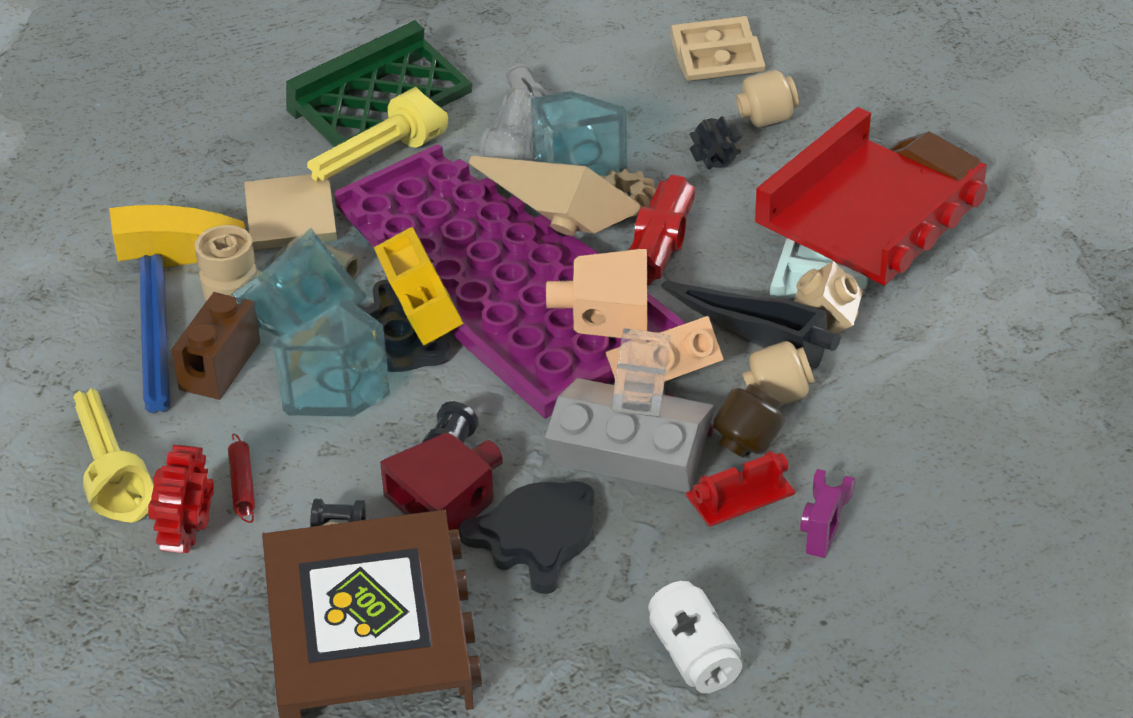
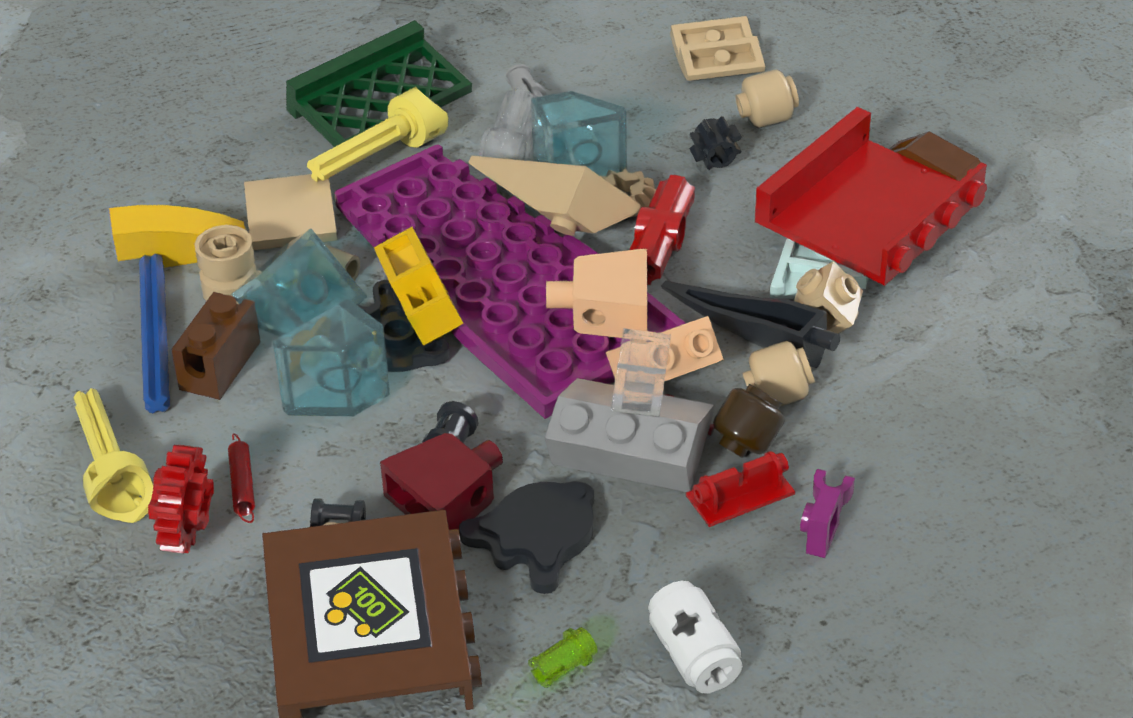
none -> clear neon green pin [528,627,598,688]

